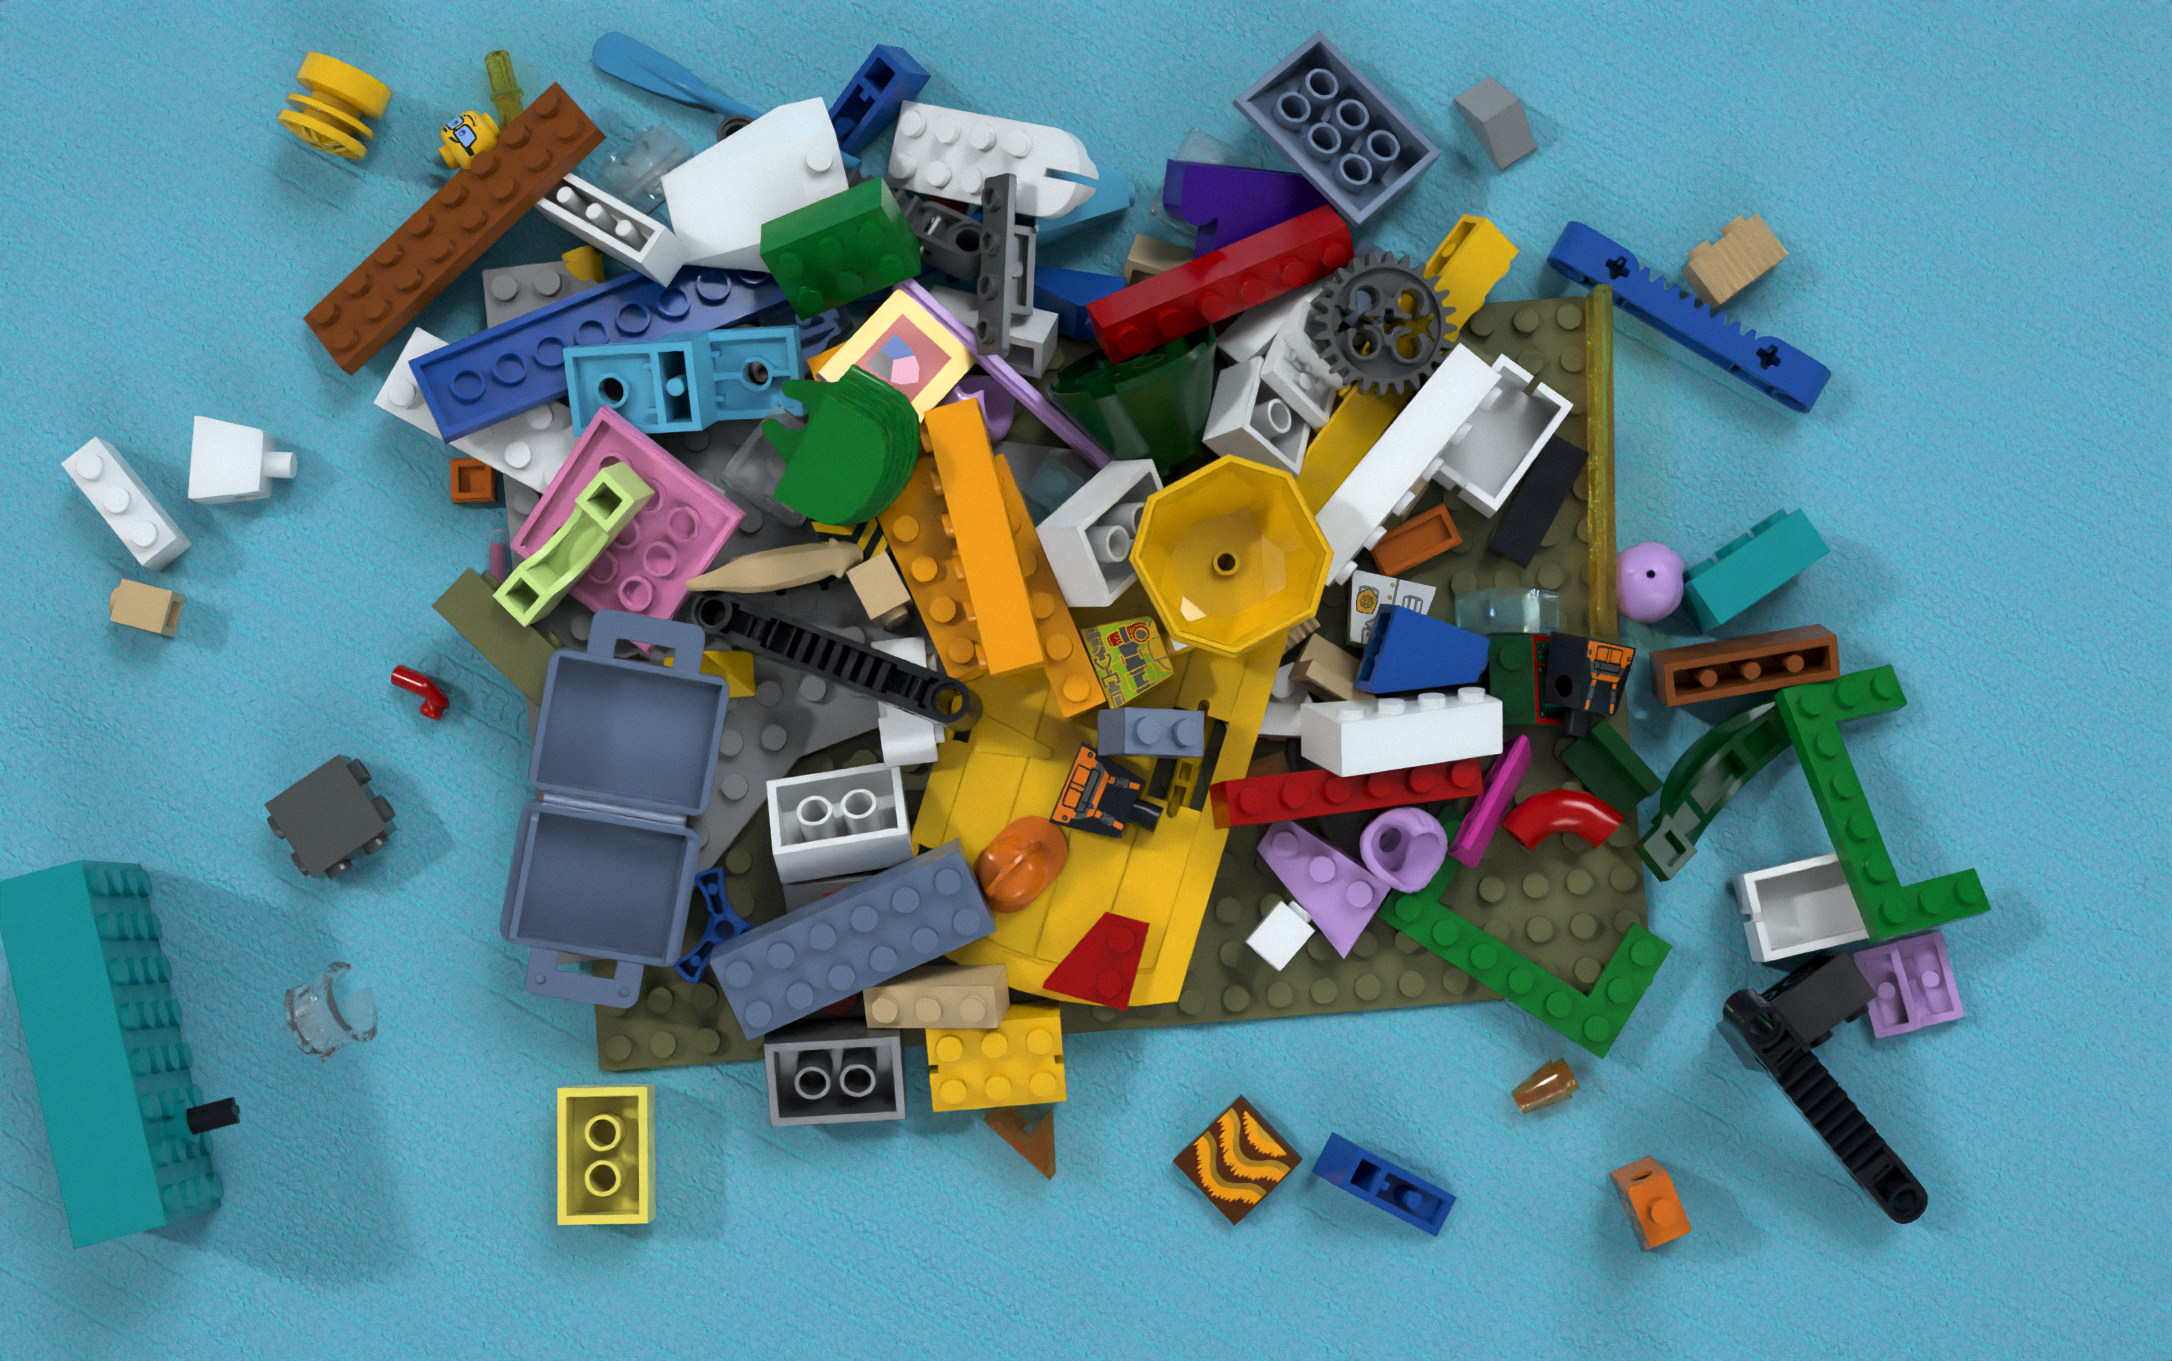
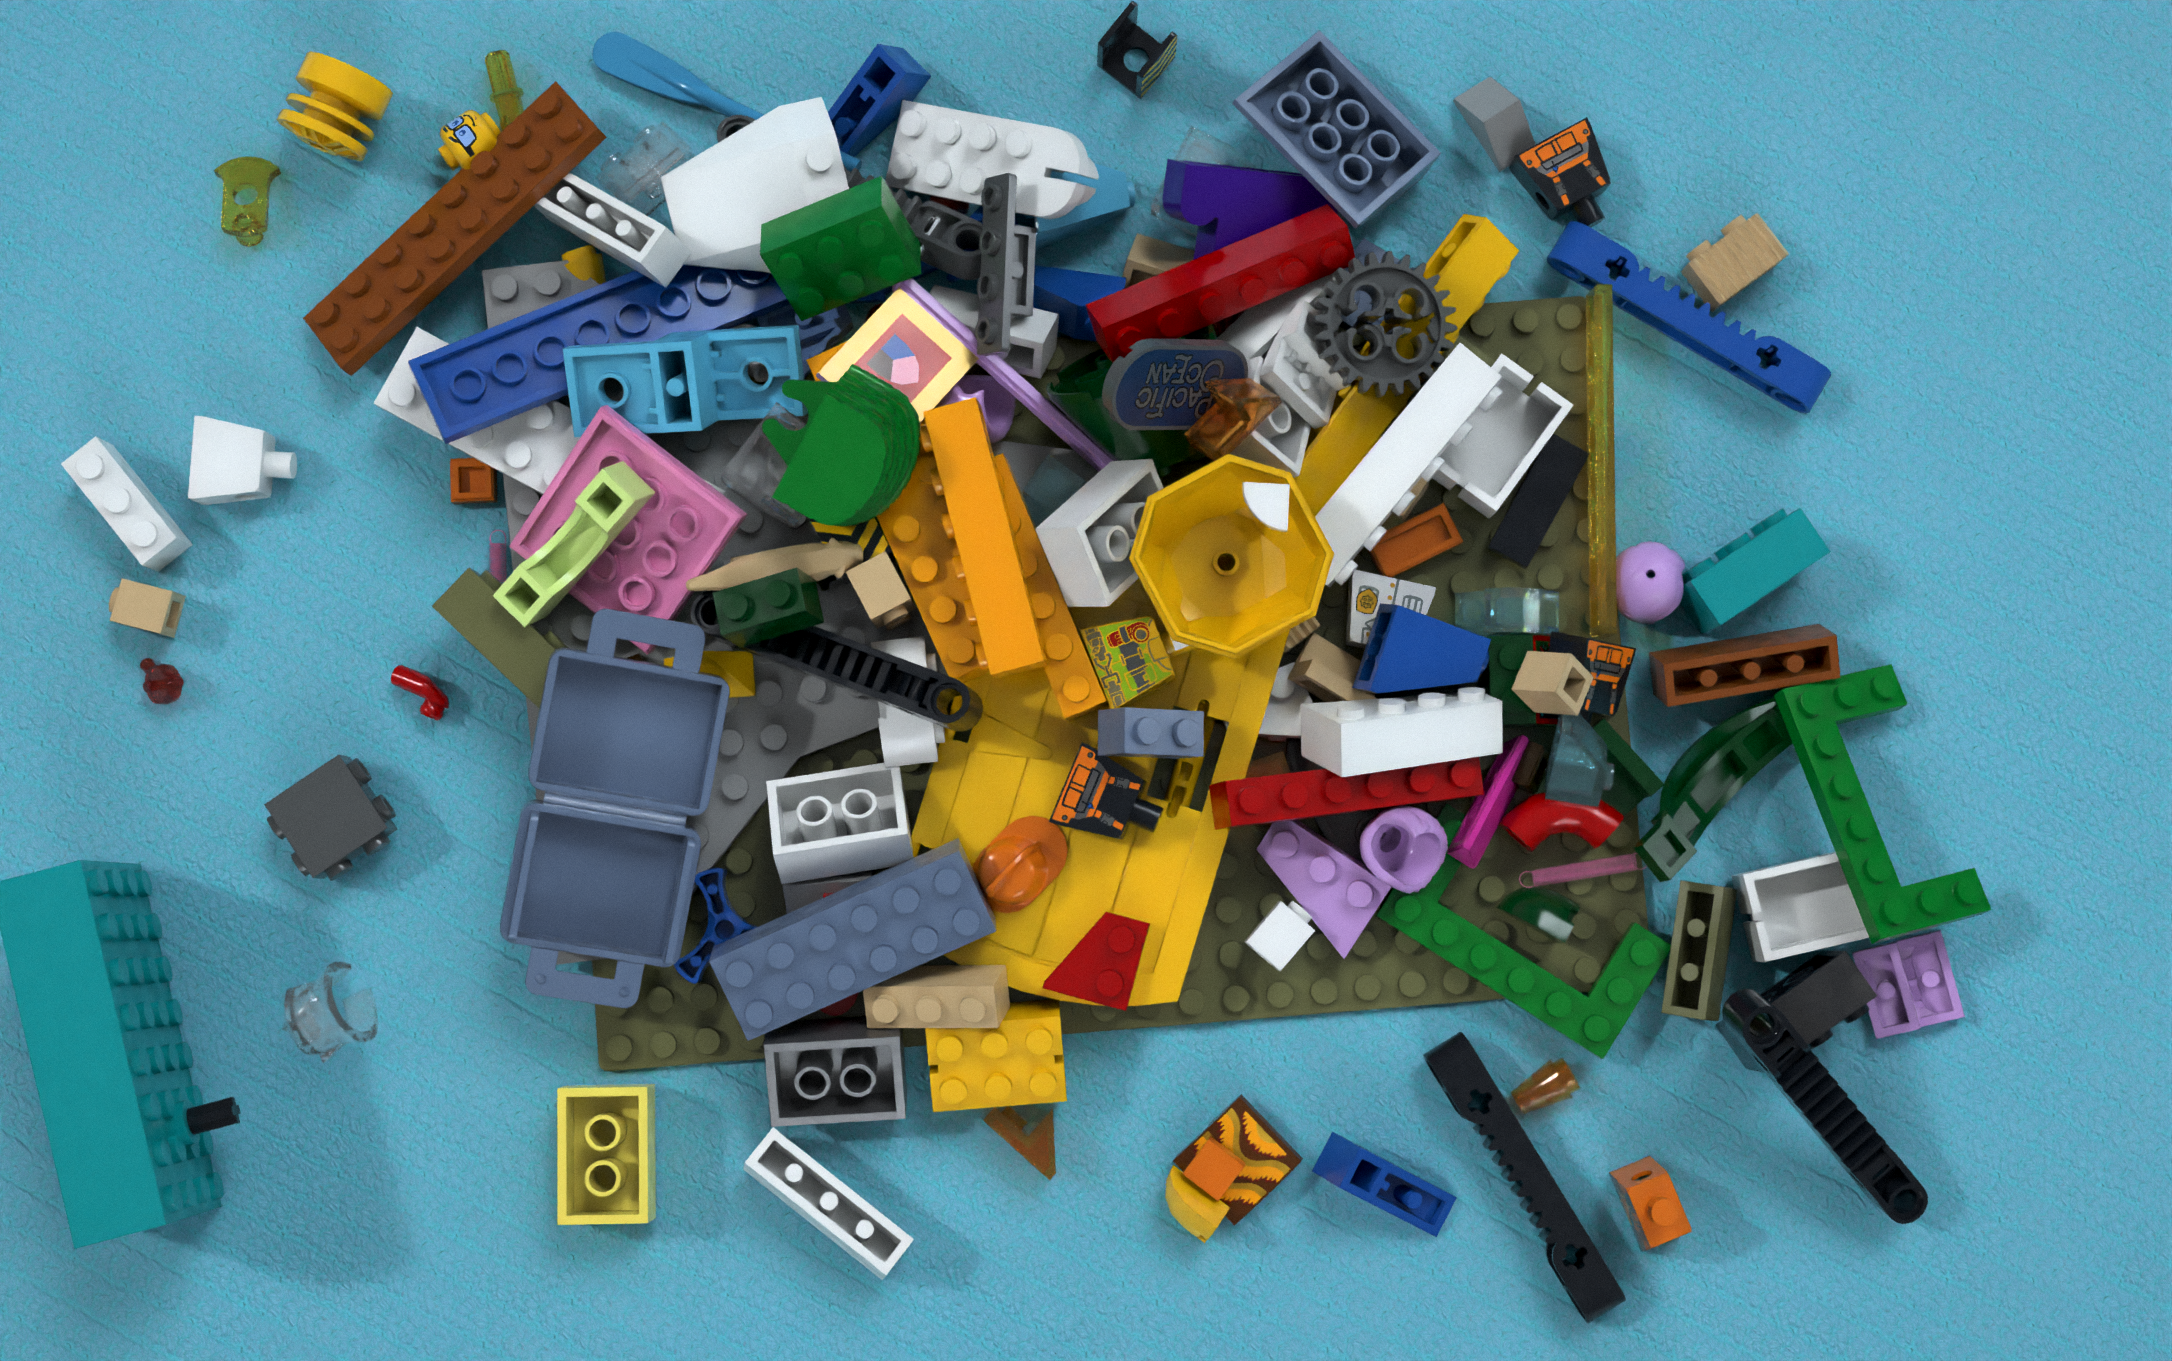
none -> clear red piece [140,658,184,705]
none -> clear yellow piece [214,156,281,247]
none -> dark green brick [713,567,824,647]
none -> white brick [743,1127,914,1280]
none -> black piece [1097,1,1178,99]
none -> tile [1102,338,1248,430]
none -> yellow brick [1165,1165,1230,1243]
none -> orange tile [1182,1136,1246,1201]
none -> clear orange slope [1184,378,1282,461]
none -> white tile [1242,482,1290,532]
none -> black gear [1423,1032,1626,1324]
none -> dark green brick [1496,886,1580,943]
none -> torso [1509,117,1611,228]
none -> tan brick [1512,651,1594,716]
none -> dark brown tile [1512,740,1552,795]
none -> bright pink piece [1519,853,1647,888]
none -> clear light blue slope [1545,713,1614,807]
none -> olive brick [1661,880,1737,1021]

